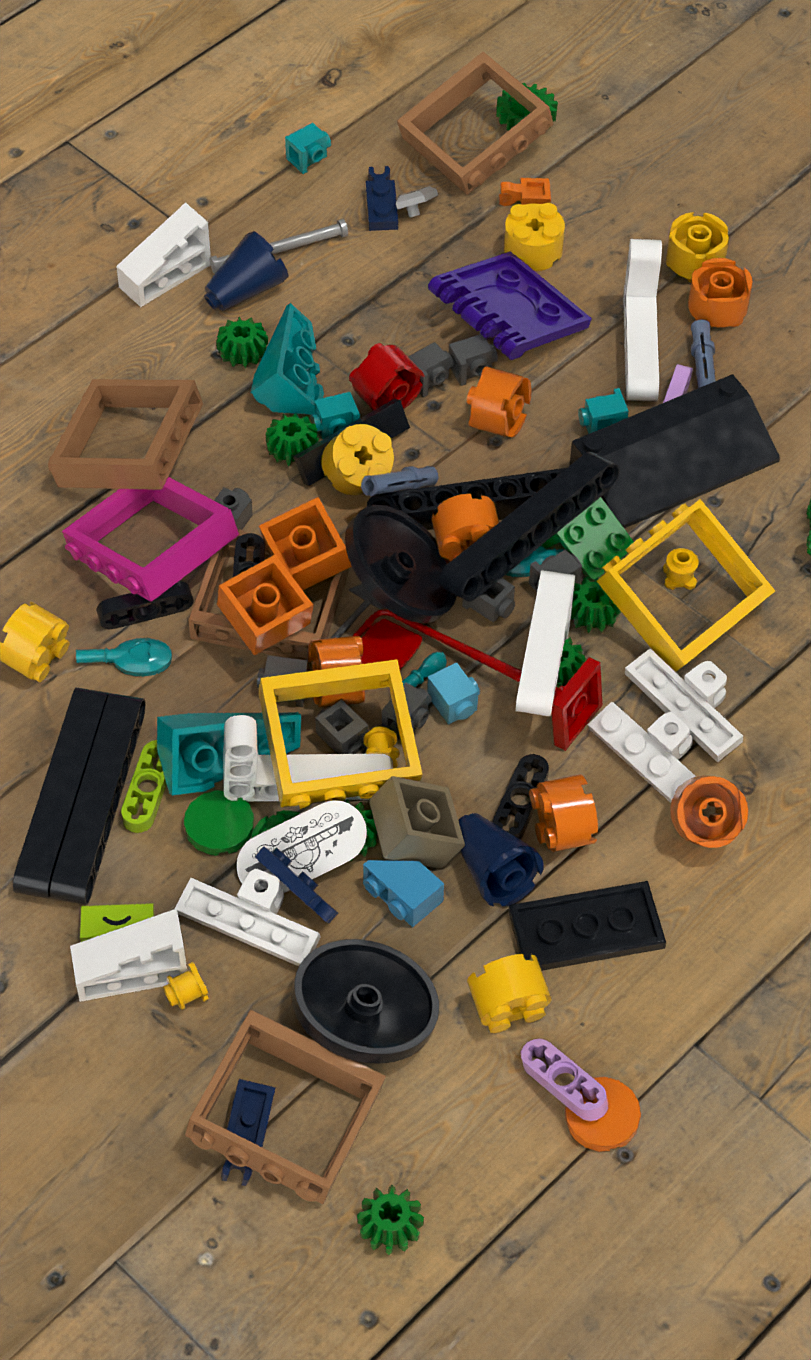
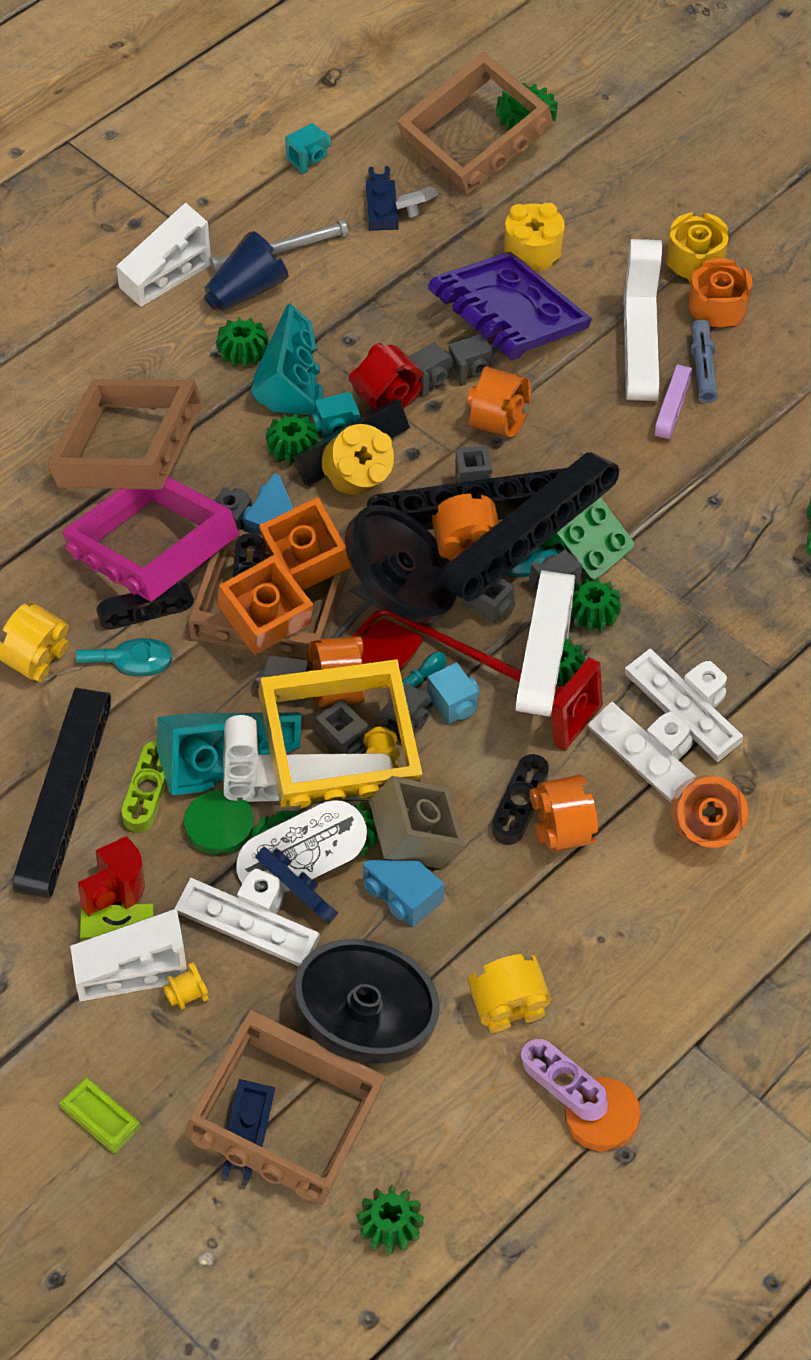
black beam [50,693,146,905] -> none
sand blue pin [361,466,439,496] -> none
dark blue cone [458,813,544,907] -> none
orange plate [499,178,551,206] -> none
black tile [508,881,666,971] -> none
black slope [569,374,780,529] -> none
teal brick [578,388,629,434] -> none
yellow window [597,499,775,672] -> none
yellow brick [663,548,699,590] -> none
none -> lime tile [59,1077,141,1154]
none -> red brick [78,836,145,916]
none -> dark azure slope [242,473,293,535]
none -> dark grey brick [455,445,492,483]

